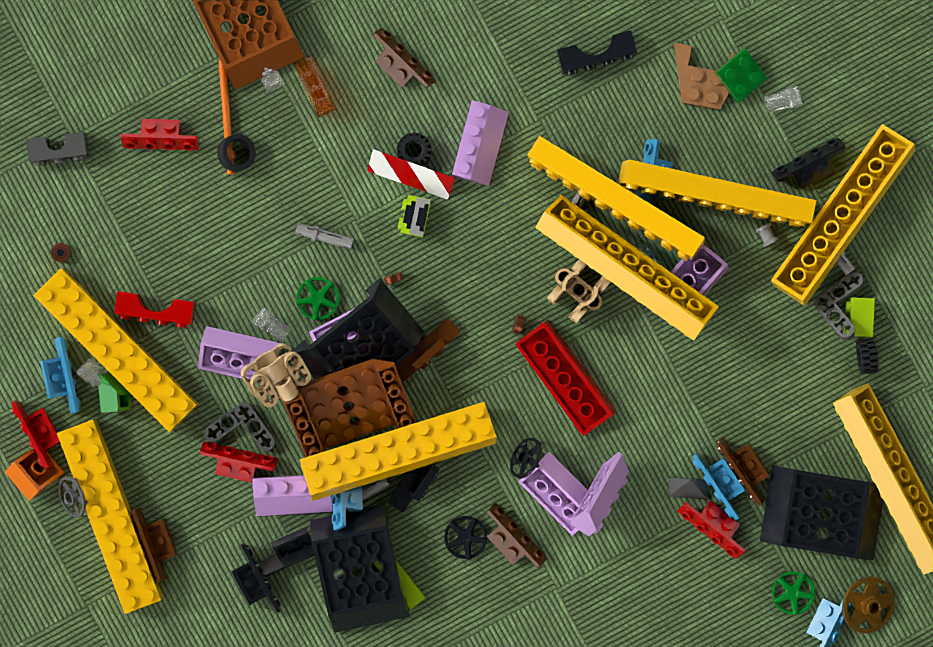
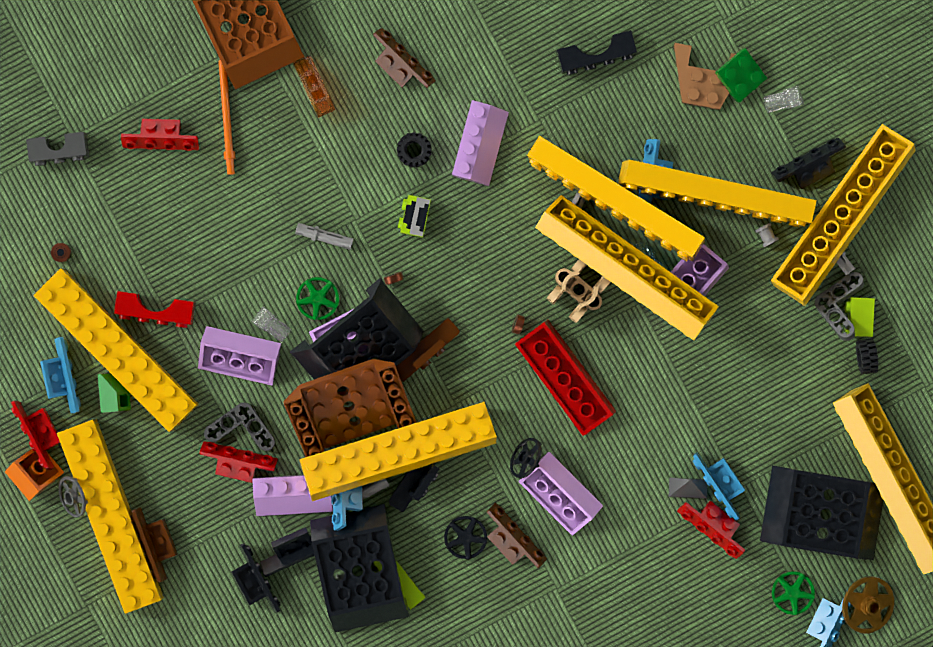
clear axle [76,357,102,387] -> none
black tyre [217,134,256,171] -> none
tan piece [241,343,311,407] -> none
clear axle [260,67,285,94] -> none
sticker [367,149,455,200] -> none
lavender slope [570,452,629,537] -> none
reddish brown bracket [716,436,770,506] -> none

